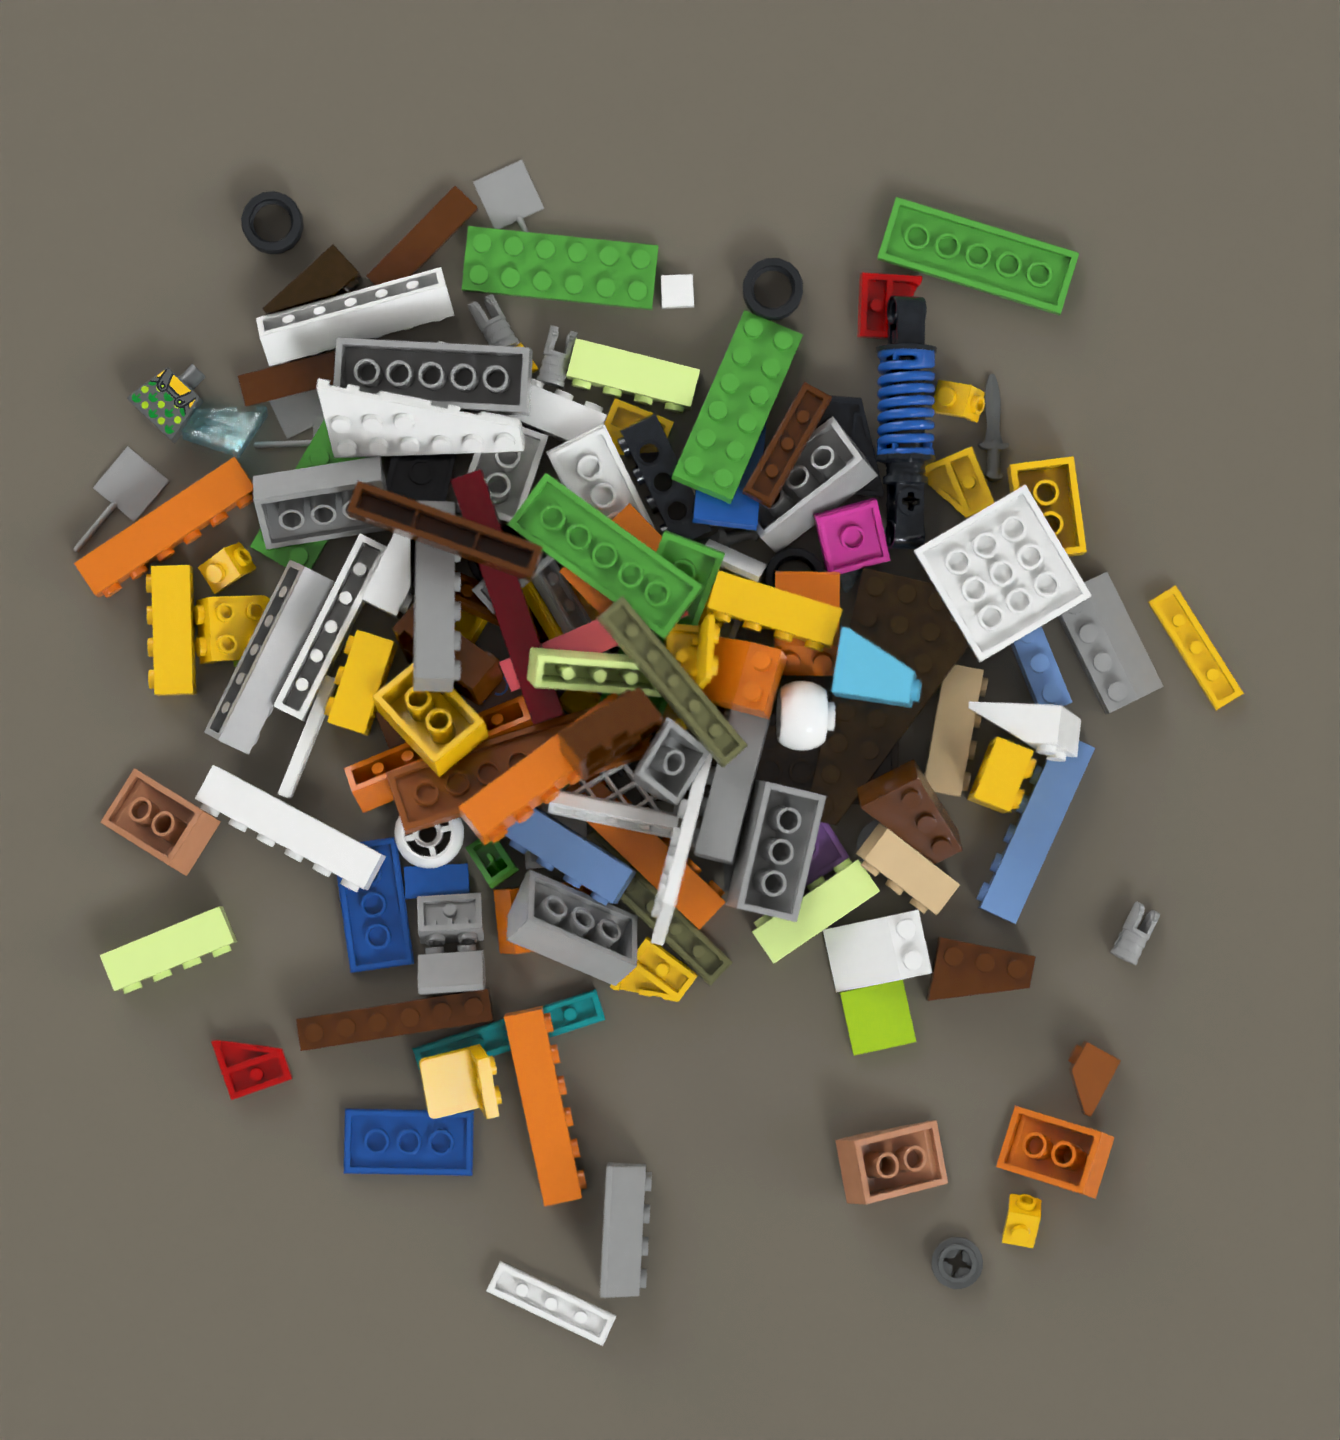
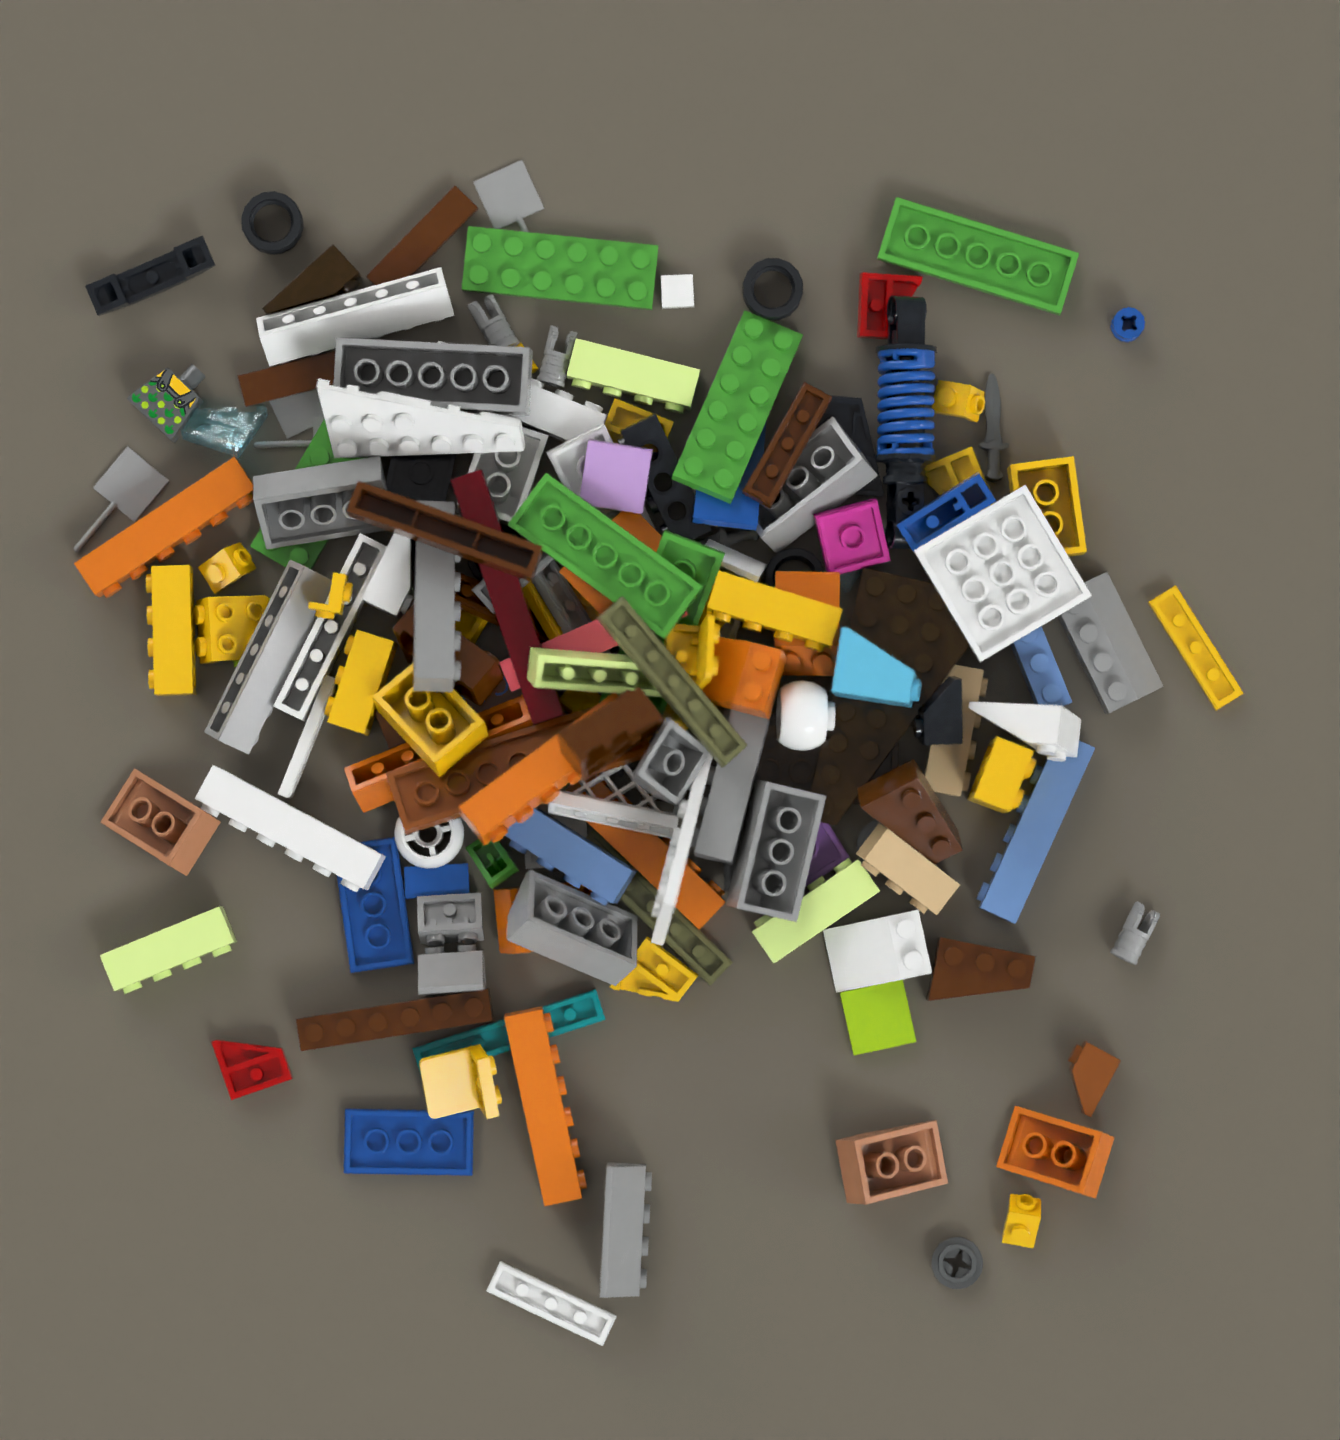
none -> black slope [85,235,216,316]
none -> yellow bracket [308,572,353,620]
none -> lavender tile [580,439,653,514]
none -> blue slope [897,472,996,552]
none -> black slope [913,676,963,745]
none -> blue wheel [1110,307,1145,342]

